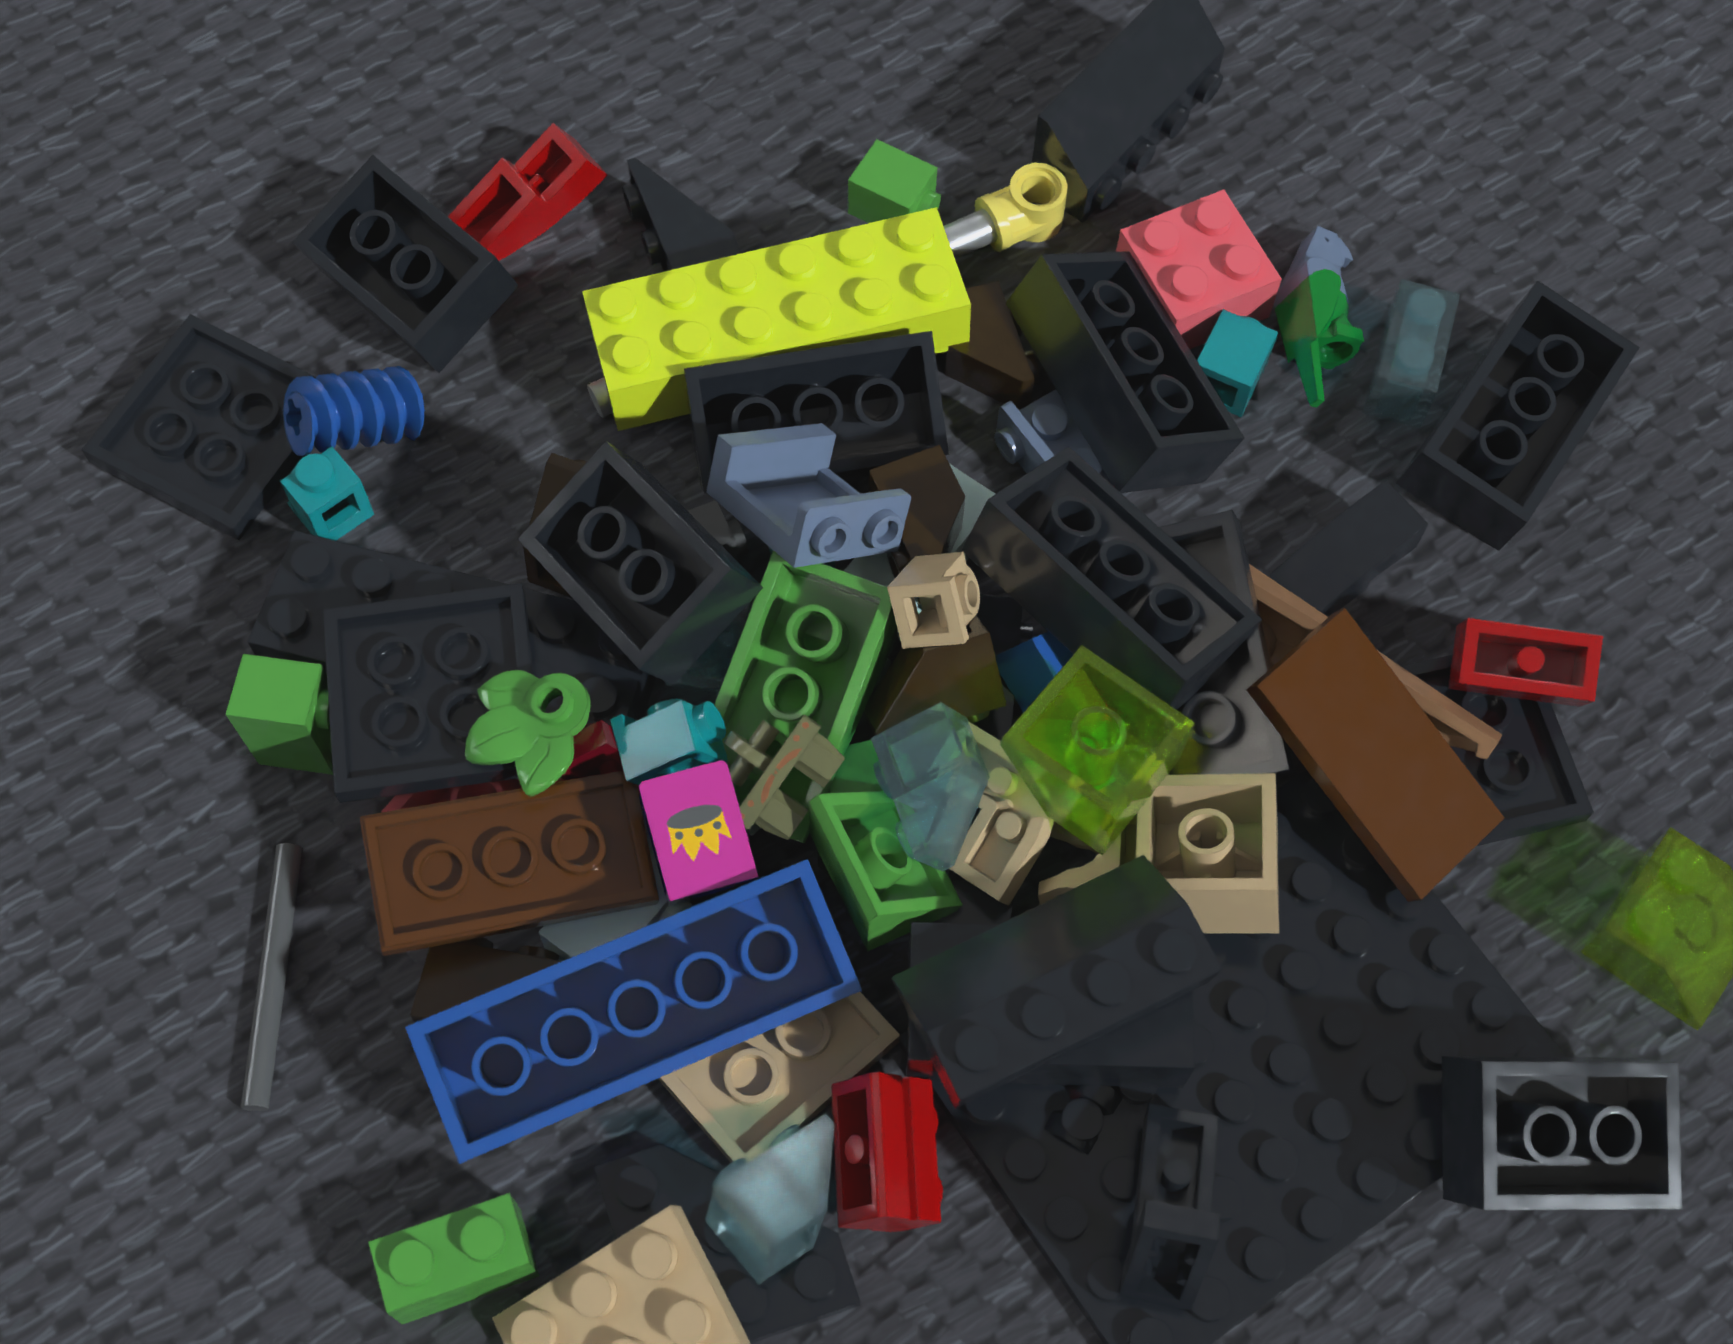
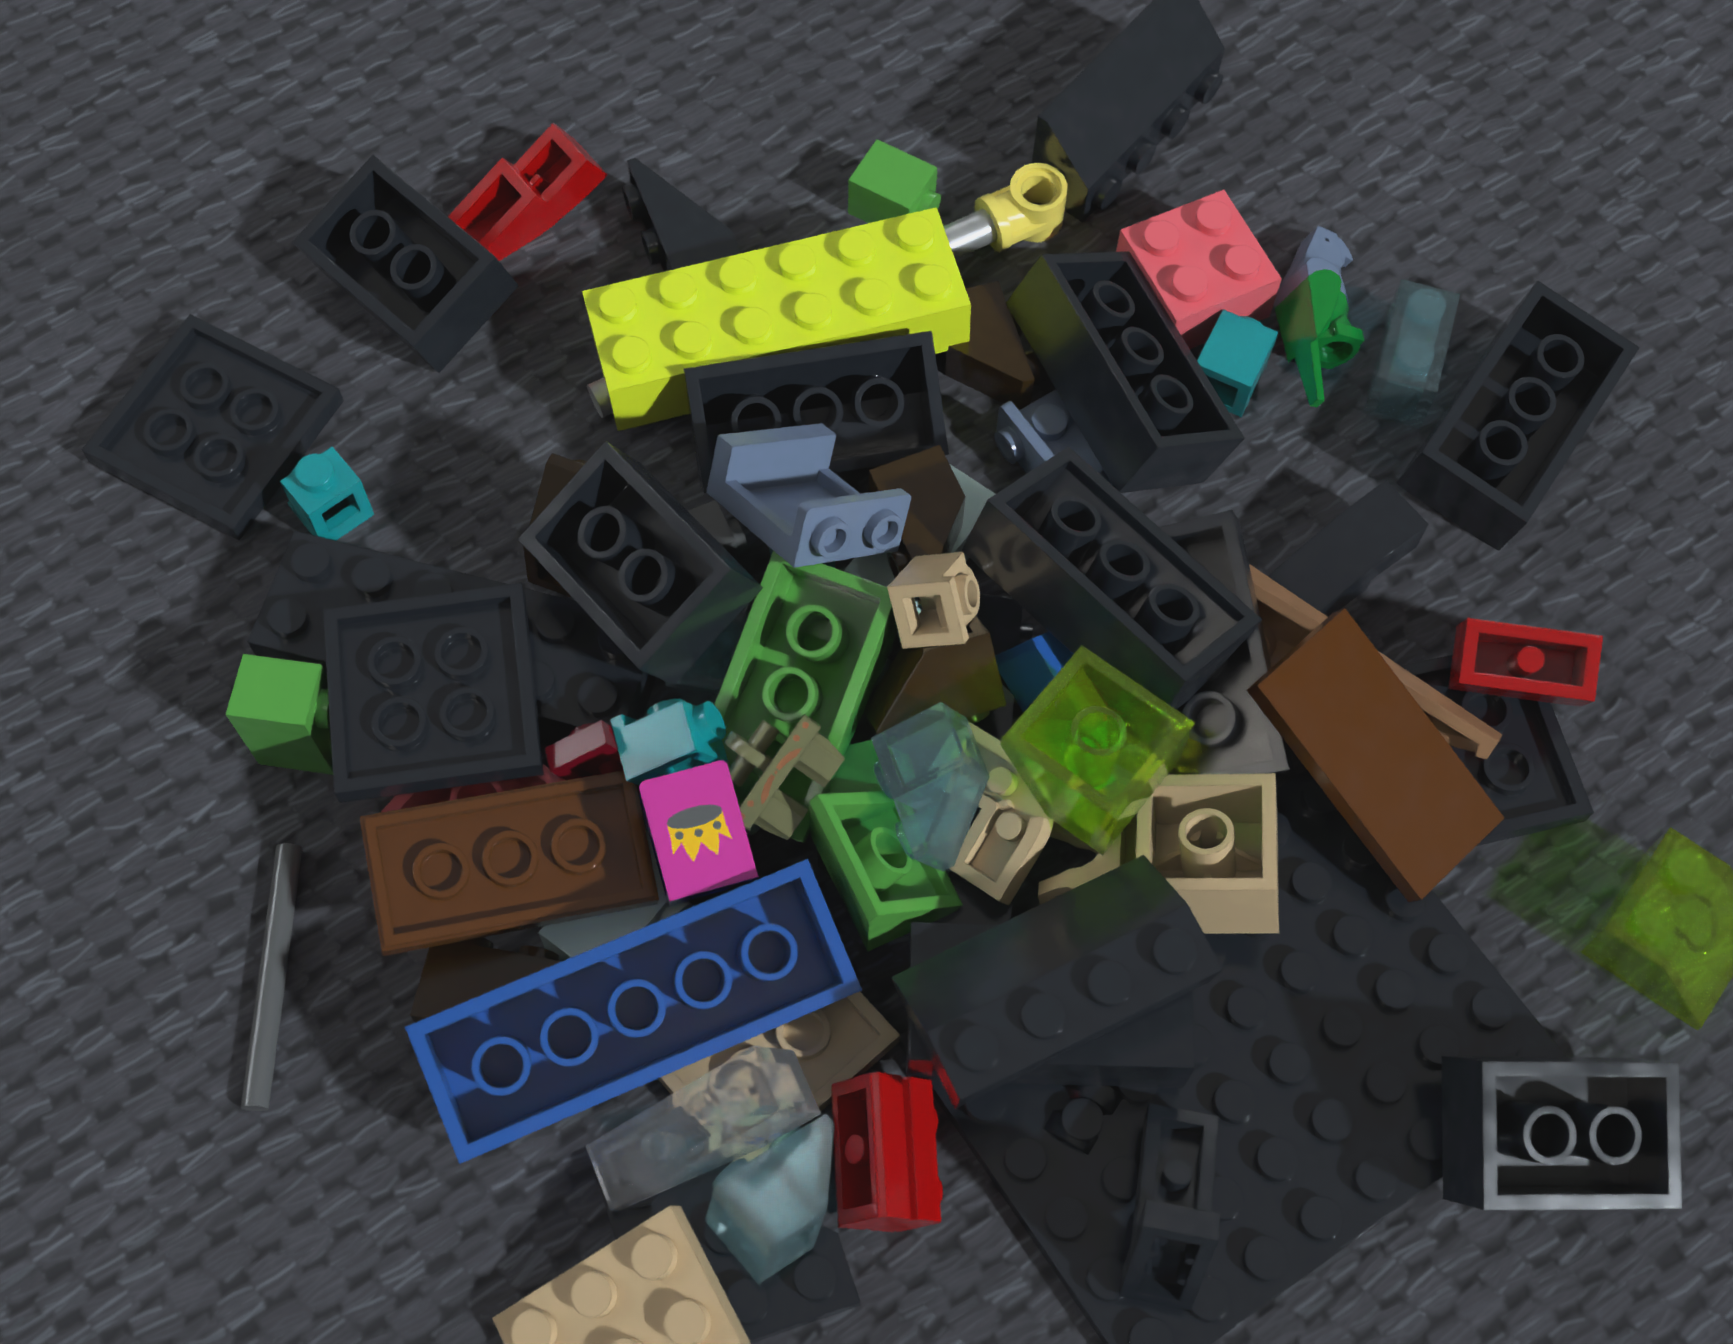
blue piece [283,366,425,456] -> none
bright green brick [369,1193,540,1325] -> none
bright green plate [465,670,591,797] -> none
none -> clear slope [586,1046,821,1211]

